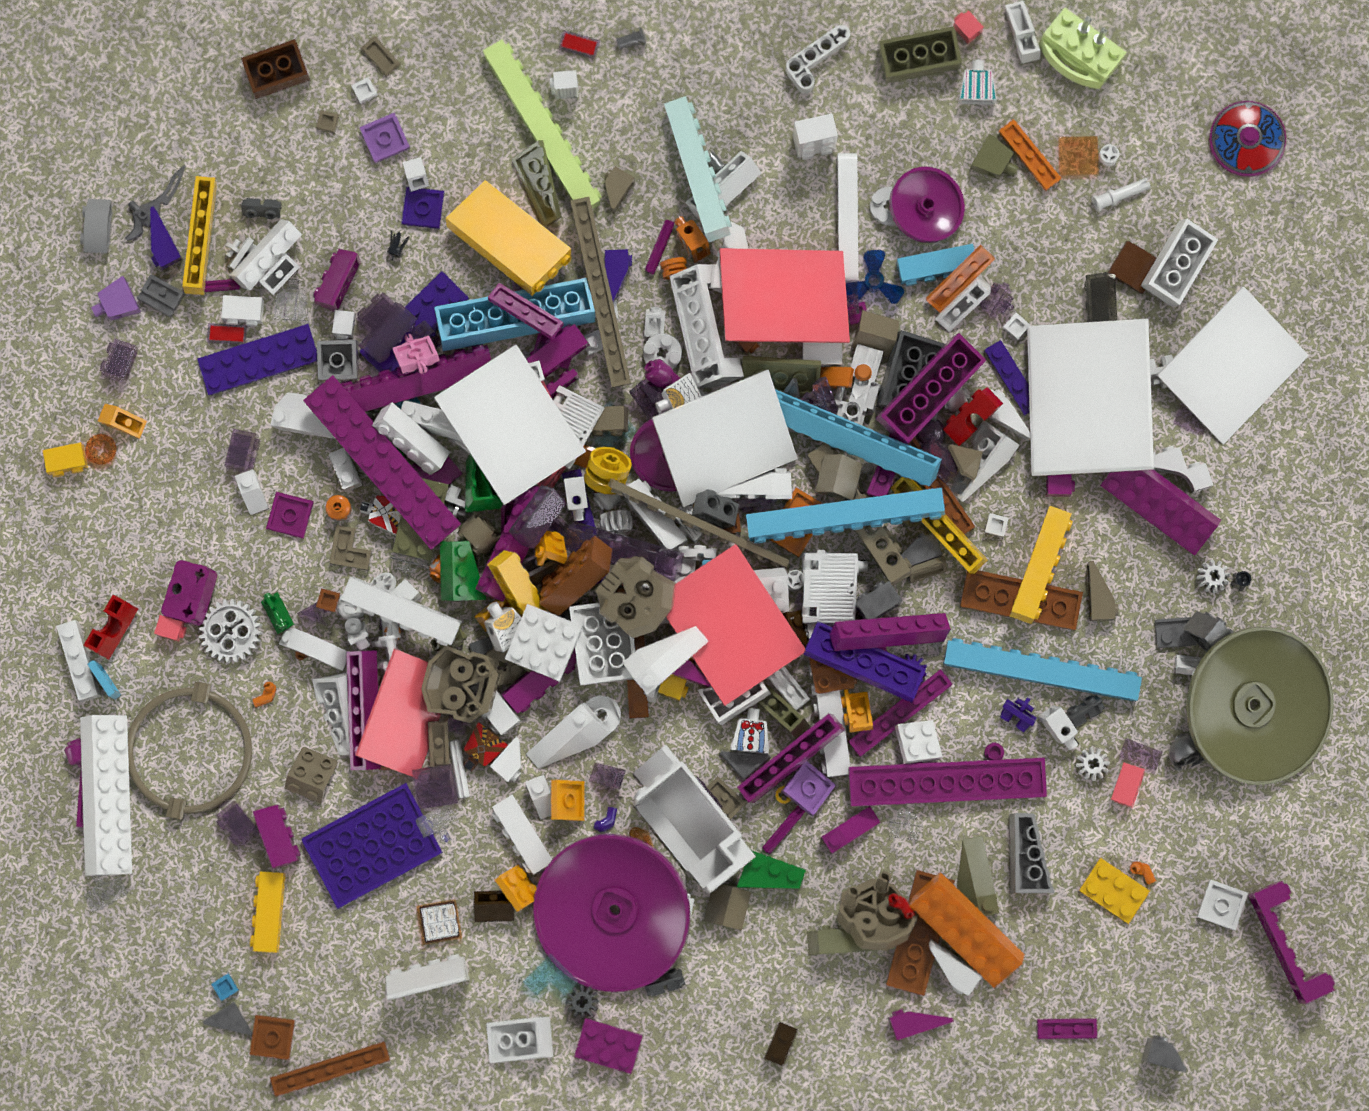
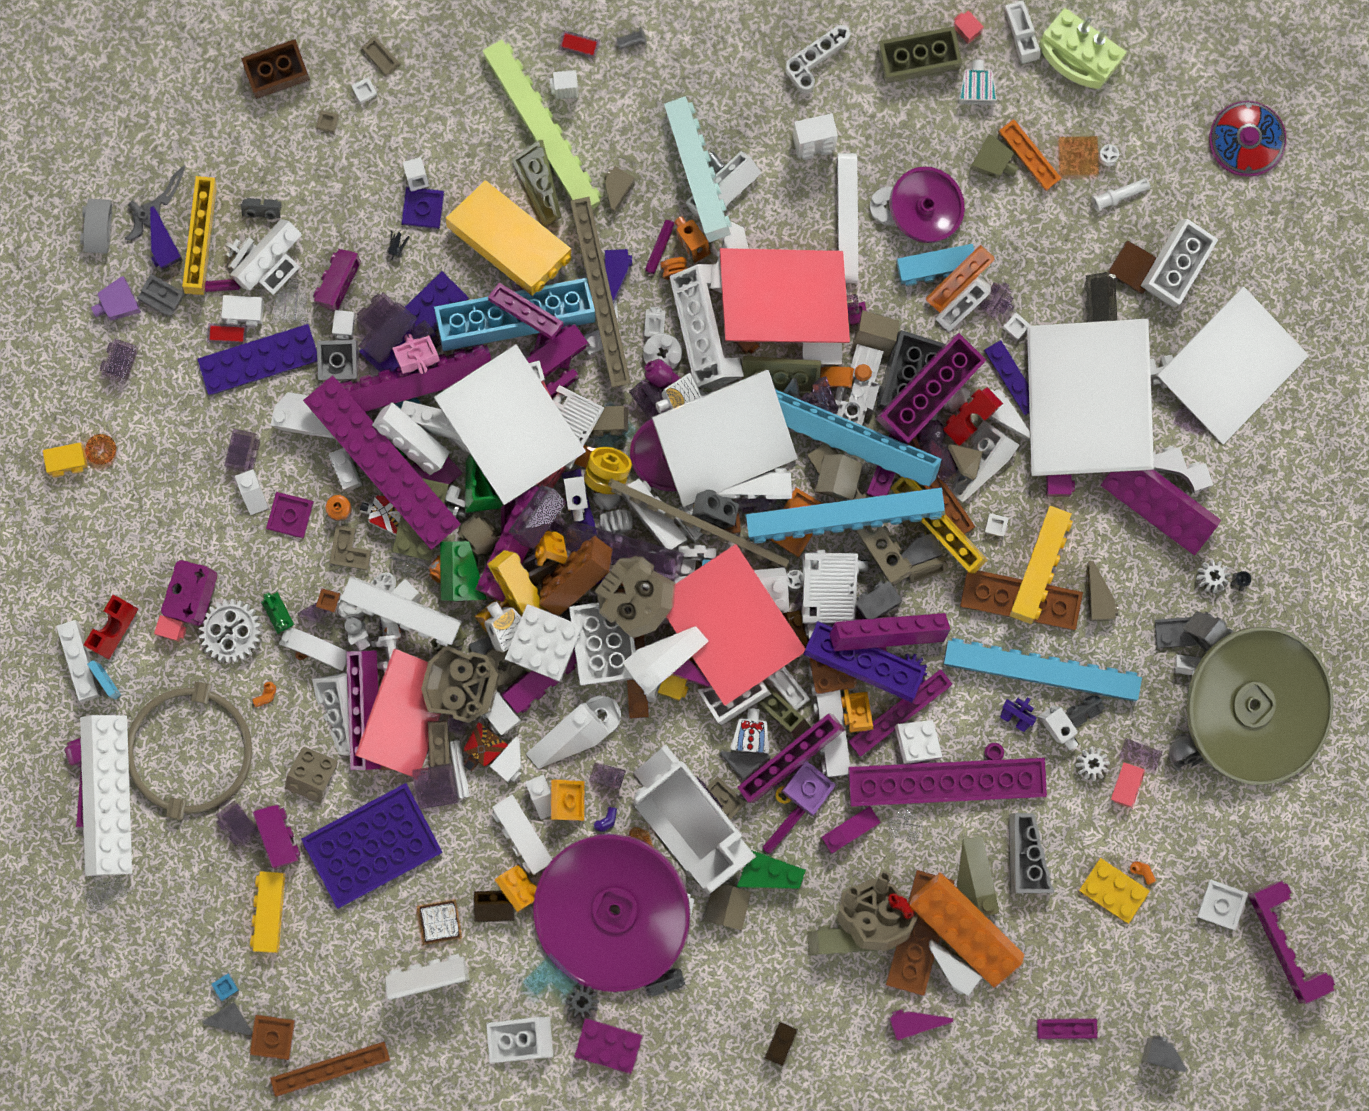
light orange slope [98,404,147,439] -> none
medium lavender plate [359,112,410,164] -> none
clear plate [415,804,458,844] -> none
clear blue piece [846,250,904,305] -> none

